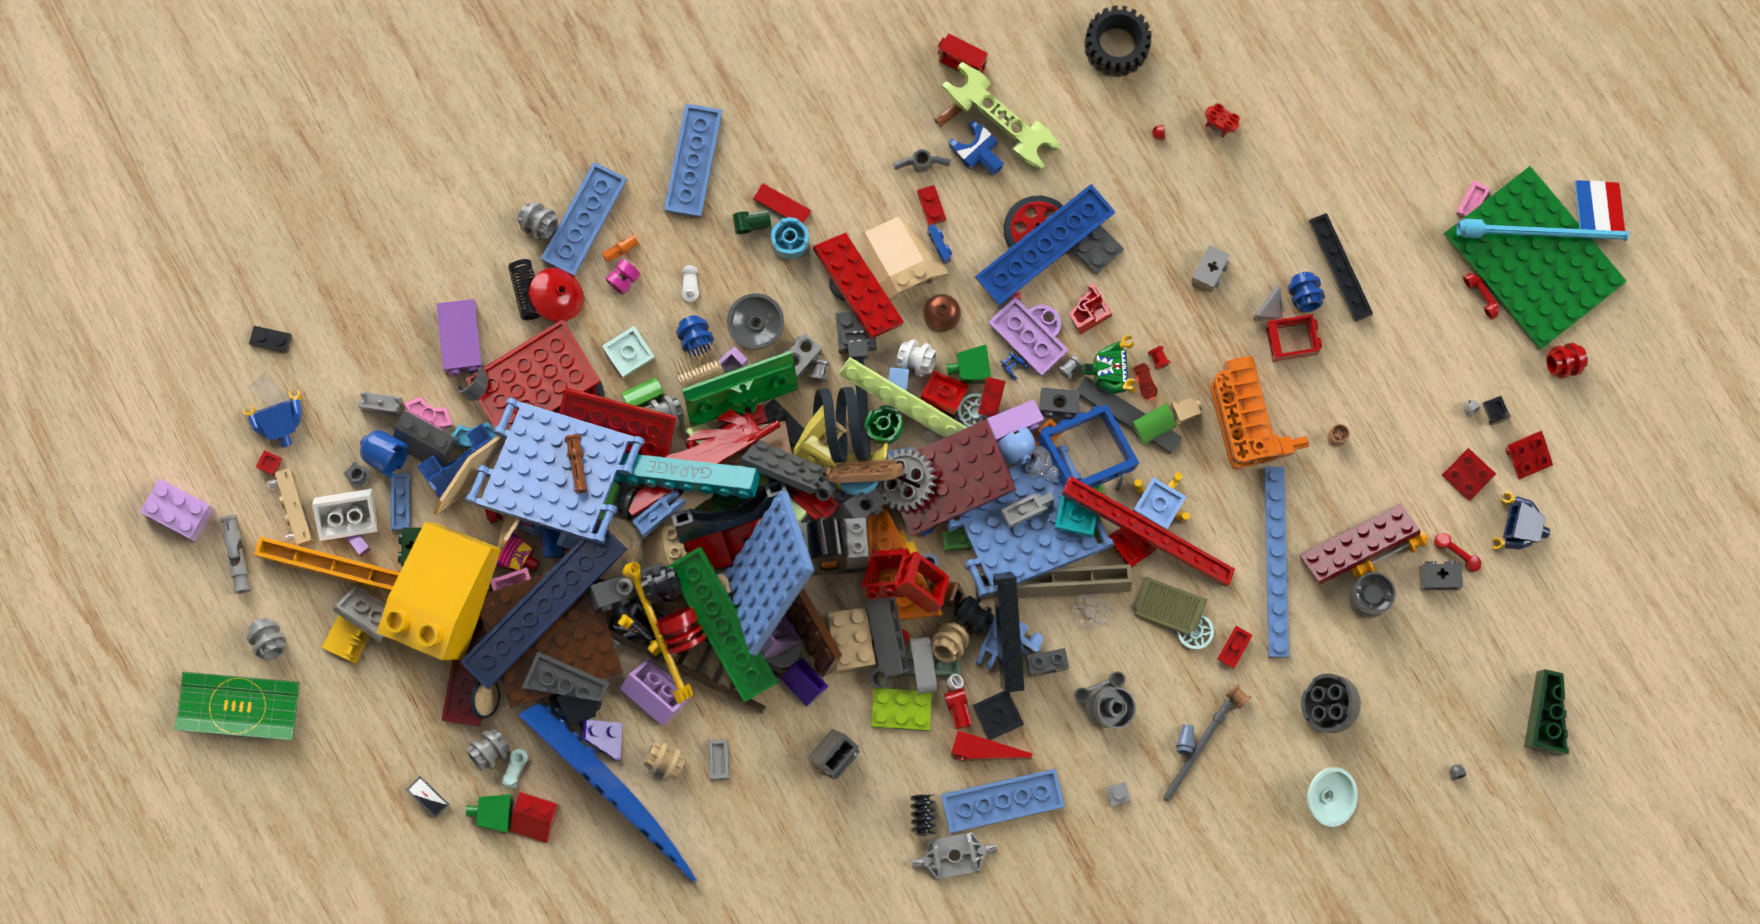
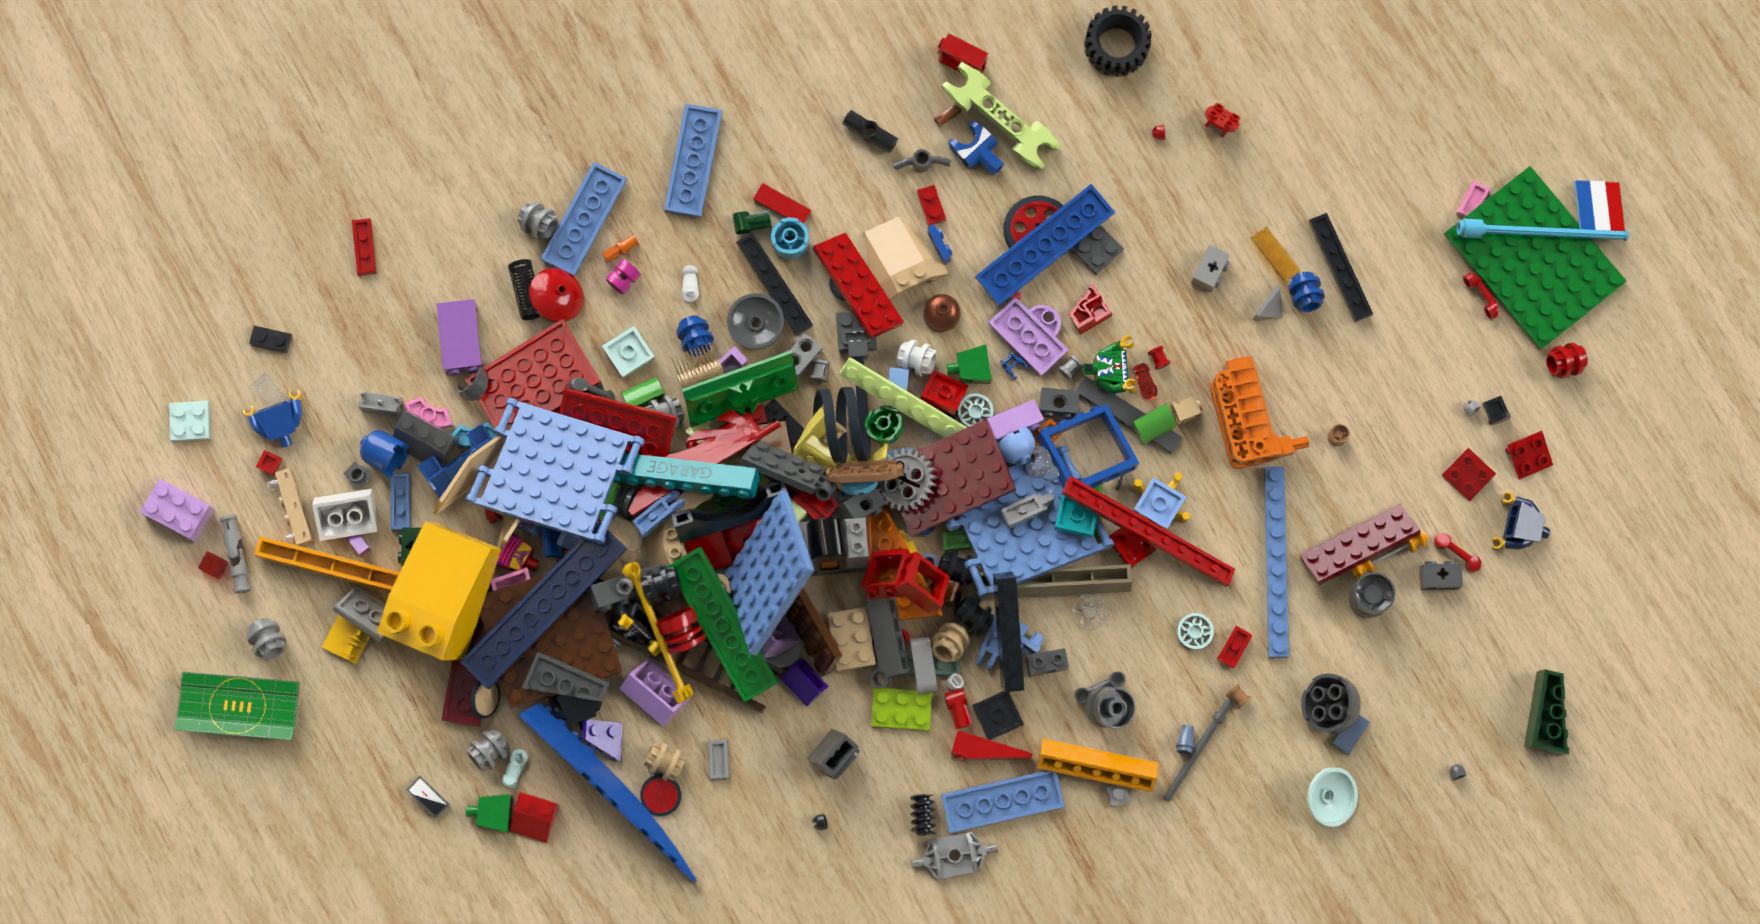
dark orange pin [564,434,587,494] -> none
red plate [977,376,1006,417] -> none
olive window [1133,577,1207,636] -> none
red window [1265,314,1322,362] -> none
none -> light aqua plate [169,401,210,442]
none -> clear red panel [198,551,229,580]
none -> red tile [352,218,377,276]
none -> dark grey bar [568,377,615,400]
none -> red wheel [640,775,681,816]
none -> black plate [736,232,813,336]
none -> black hinge [812,814,828,830]
none -> black piece [842,110,898,153]
none -> black piece [938,549,977,587]
none -> light orange brick [1037,739,1158,792]
none -> clear yellow tile [1251,226,1300,283]
none -> sand blue tile [1332,715,1370,755]

